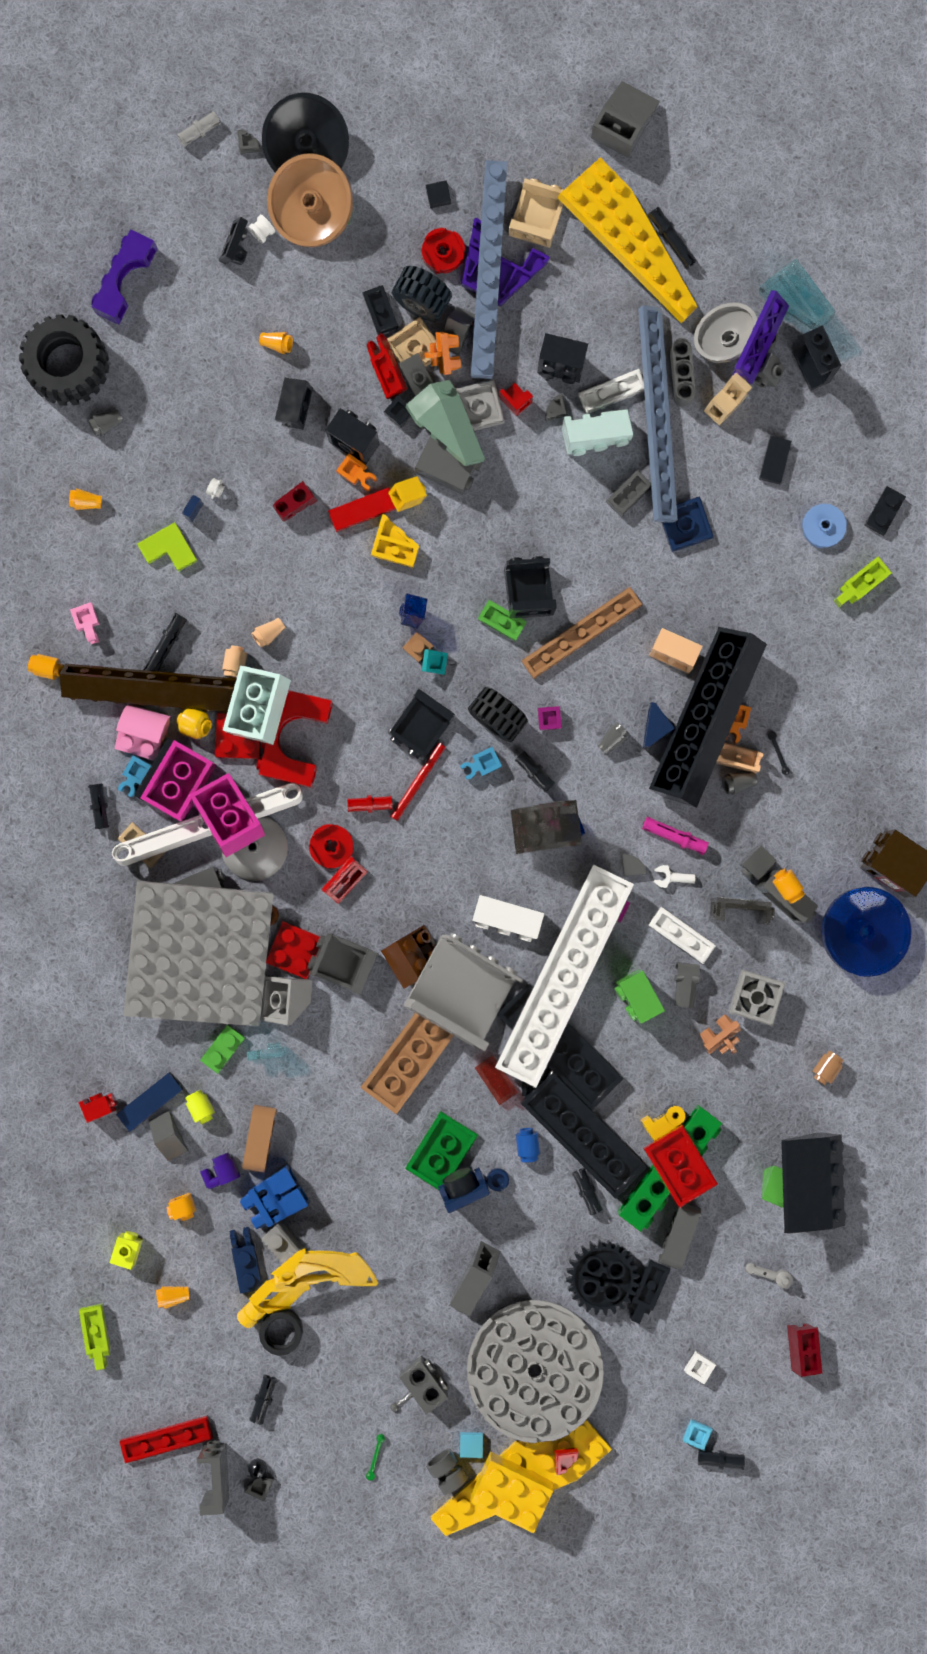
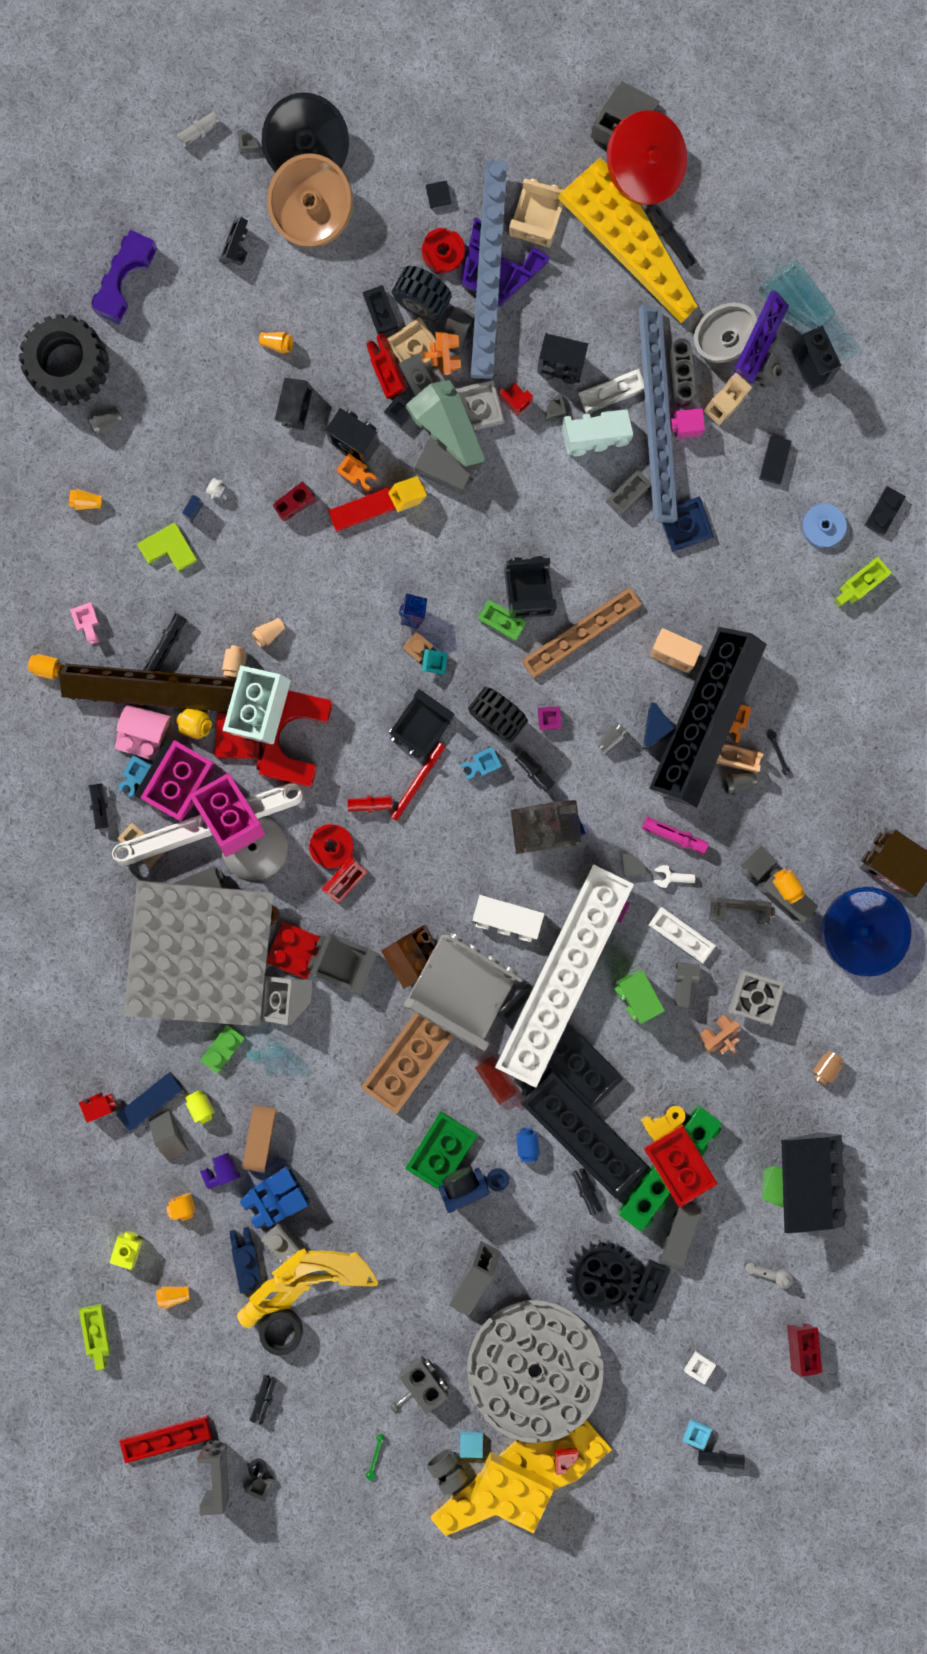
white wheel [248,215,275,244] -> none
yellow wing [371,514,419,568] -> none
none -> red dish [607,110,687,205]
none -> dark pink brick [671,408,705,439]

